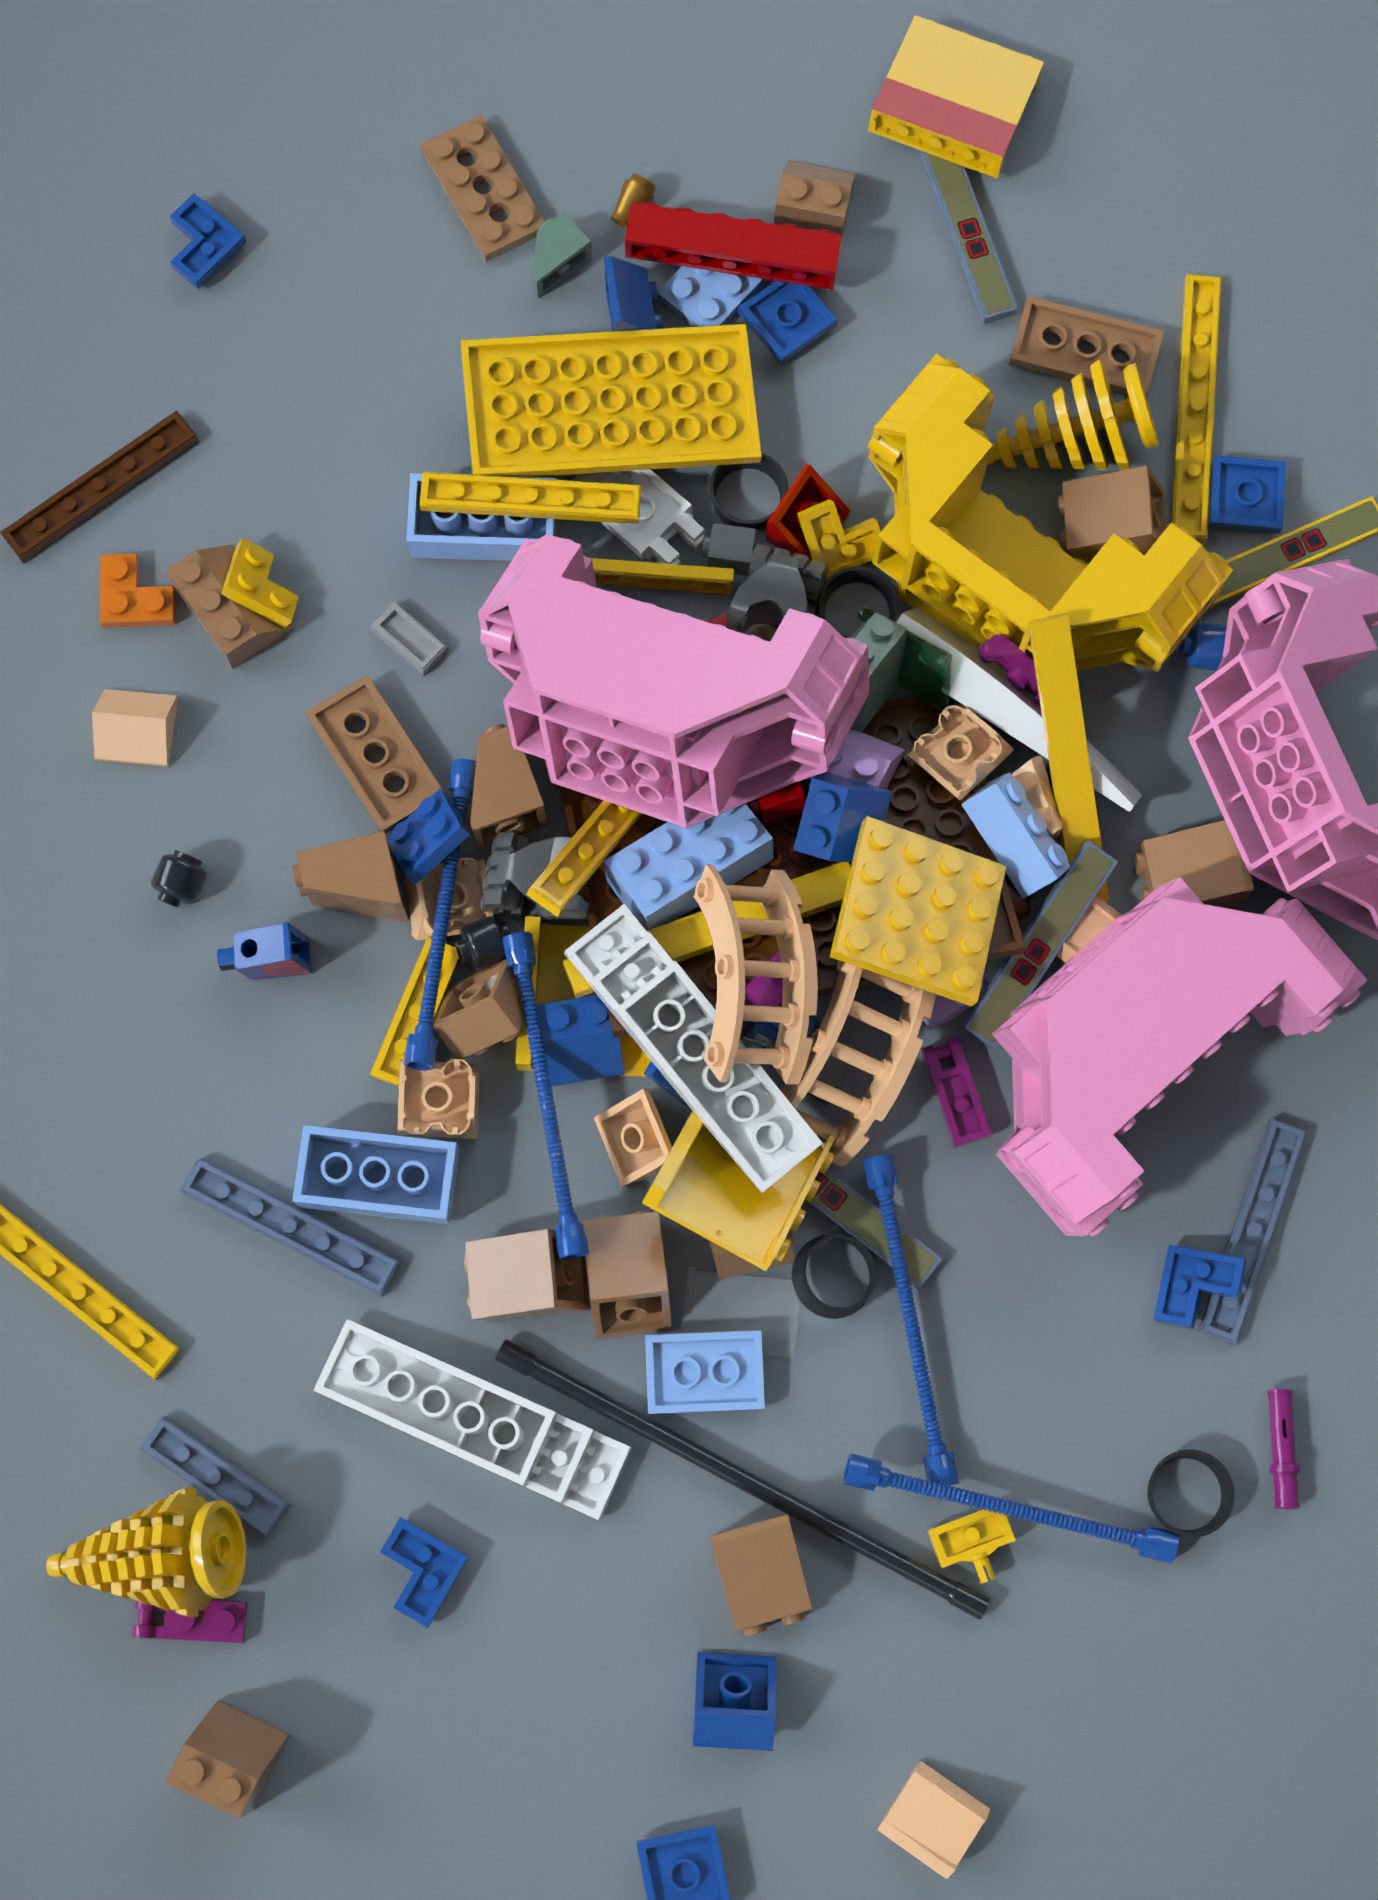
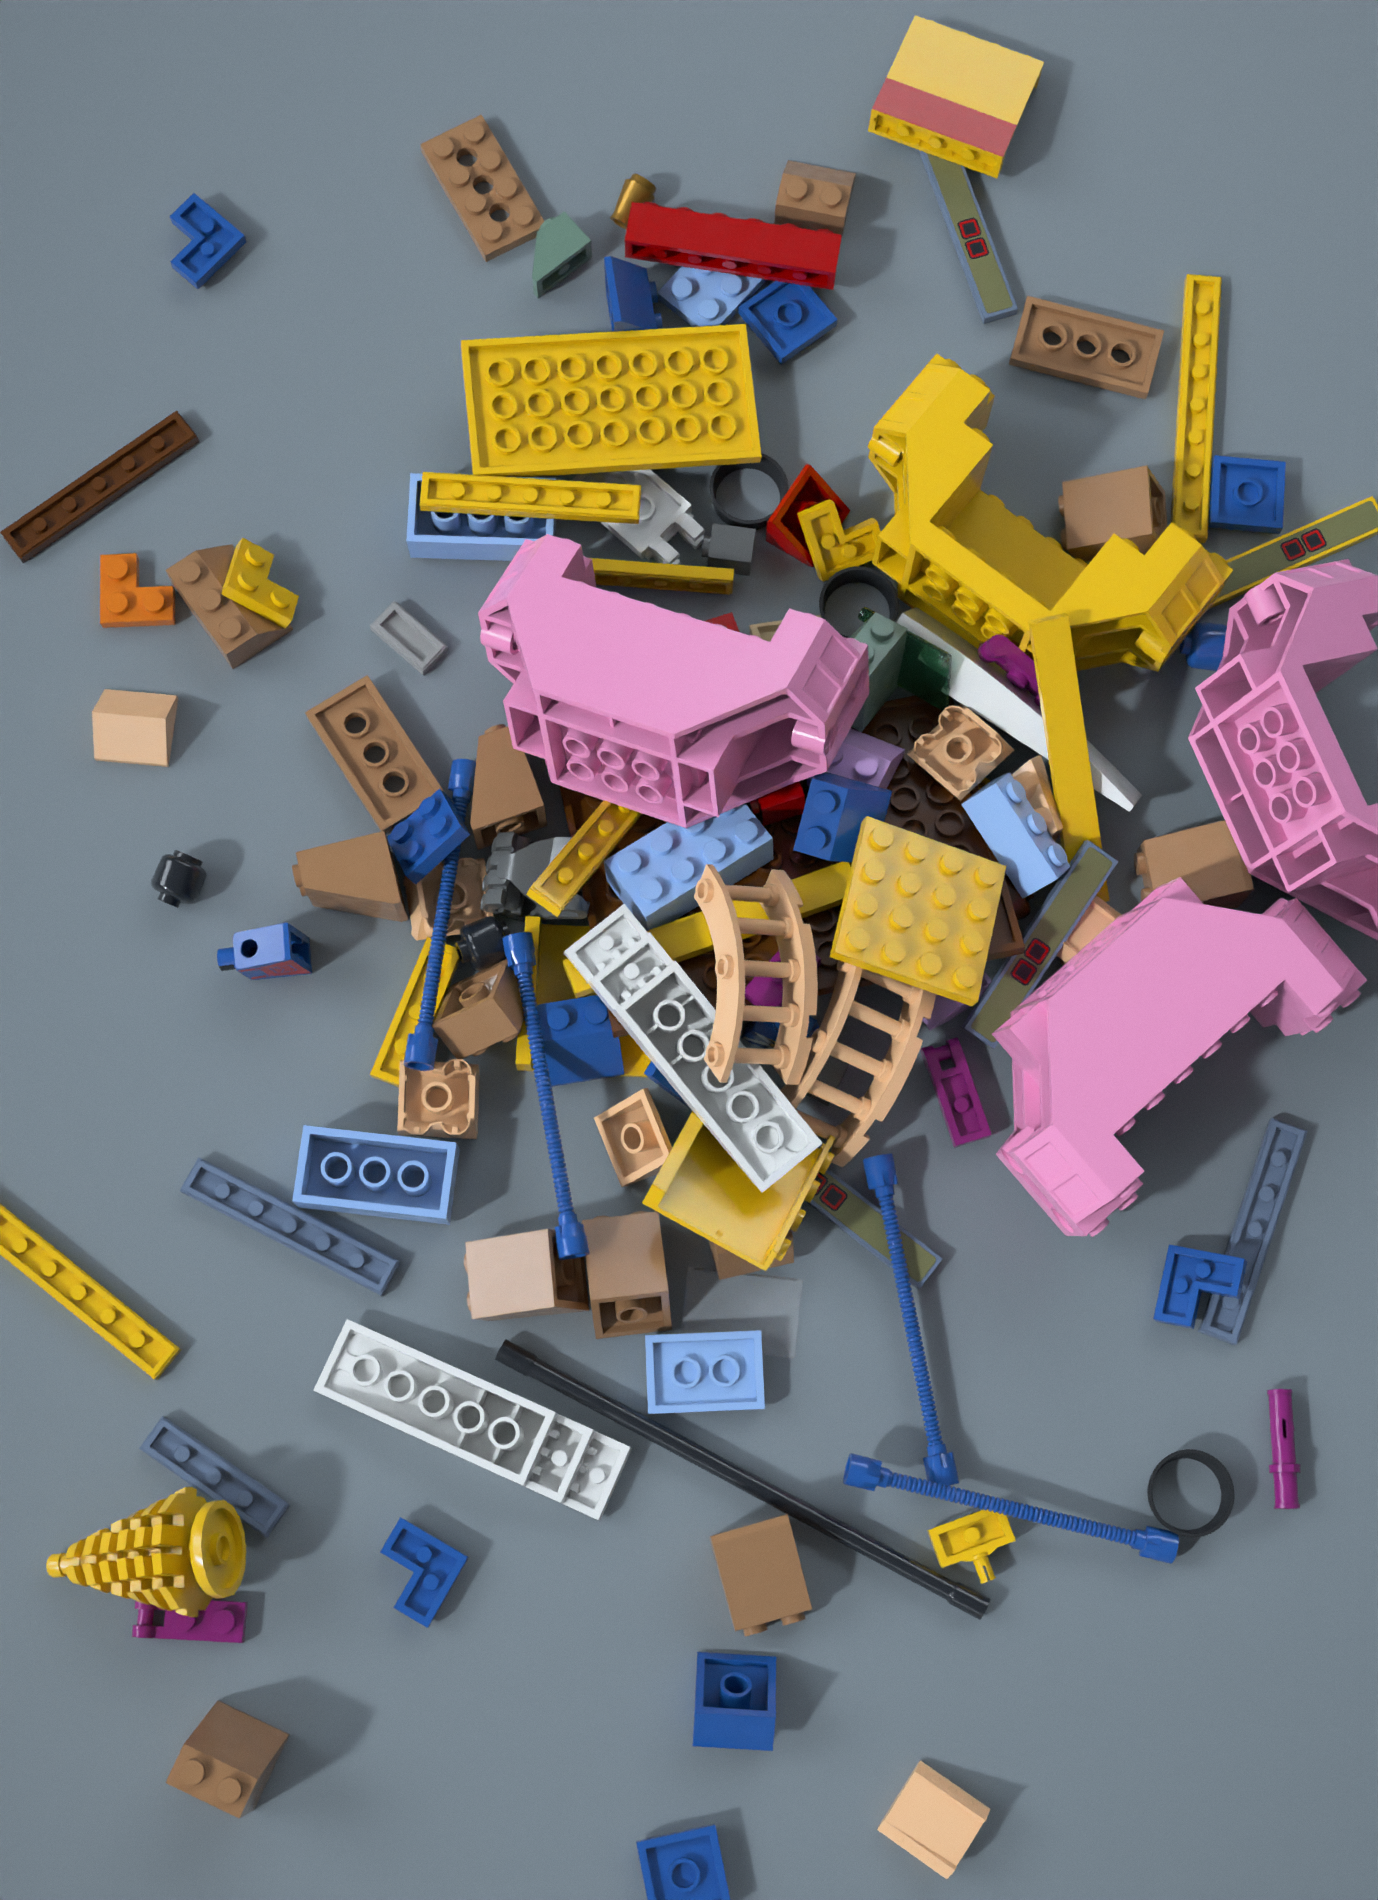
dark grey piece [727,544,829,634] -> none
black tyre [792,1234,877,1319] -> none
yellow plant [987,359,1159,470] -> none

